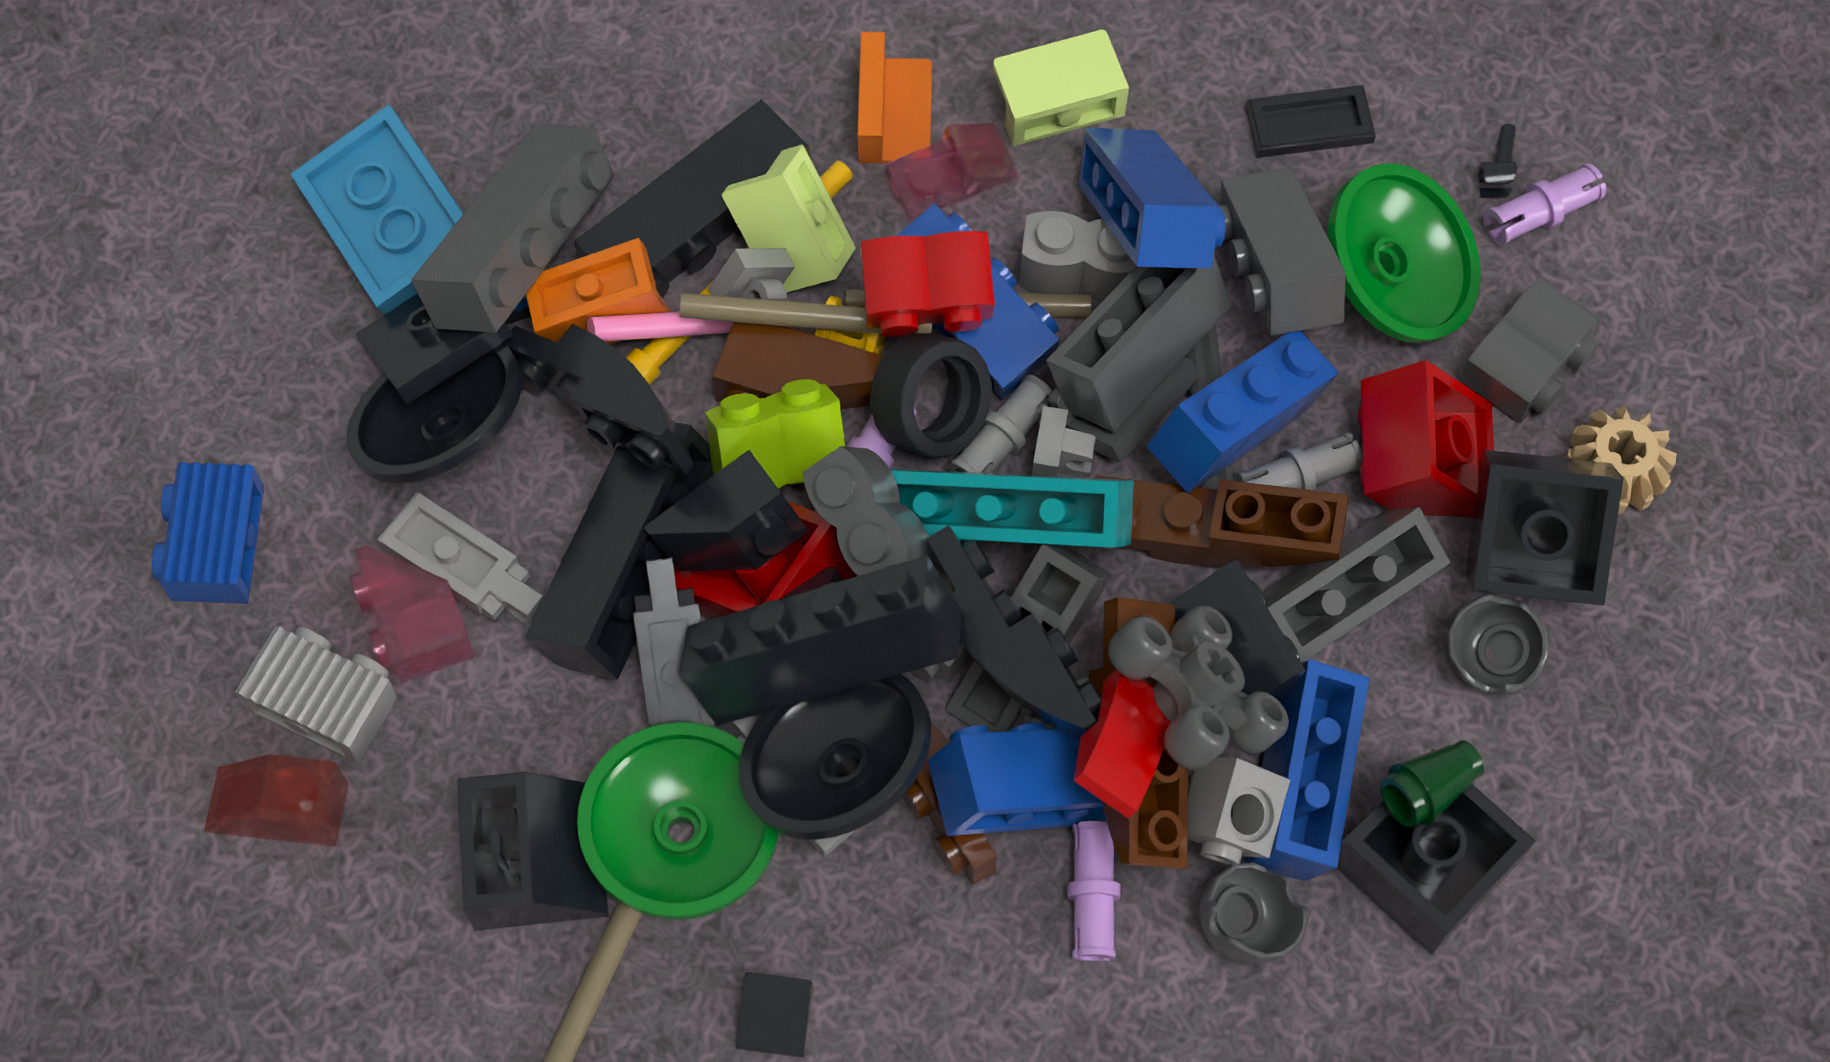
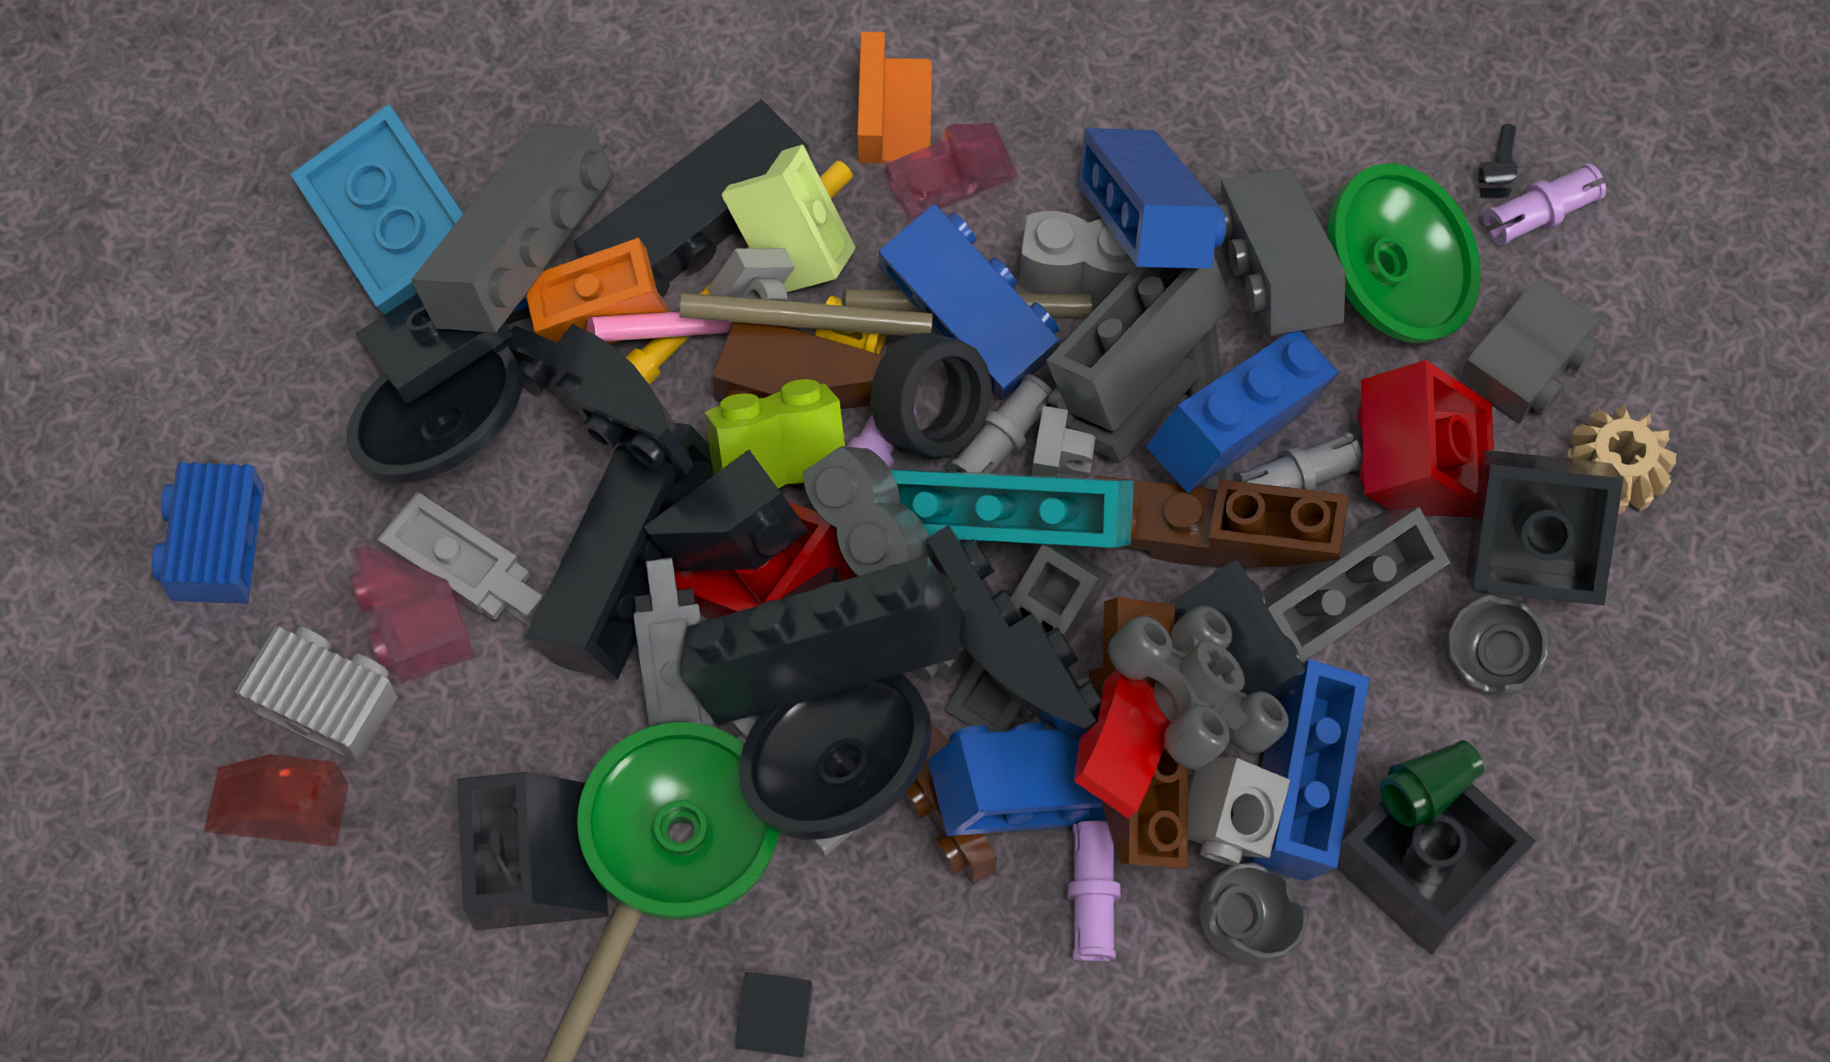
red brick [860,231,995,337] -> none
yellowish green panel [993,30,1129,146] -> none
black tile [1246,85,1376,158] -> none

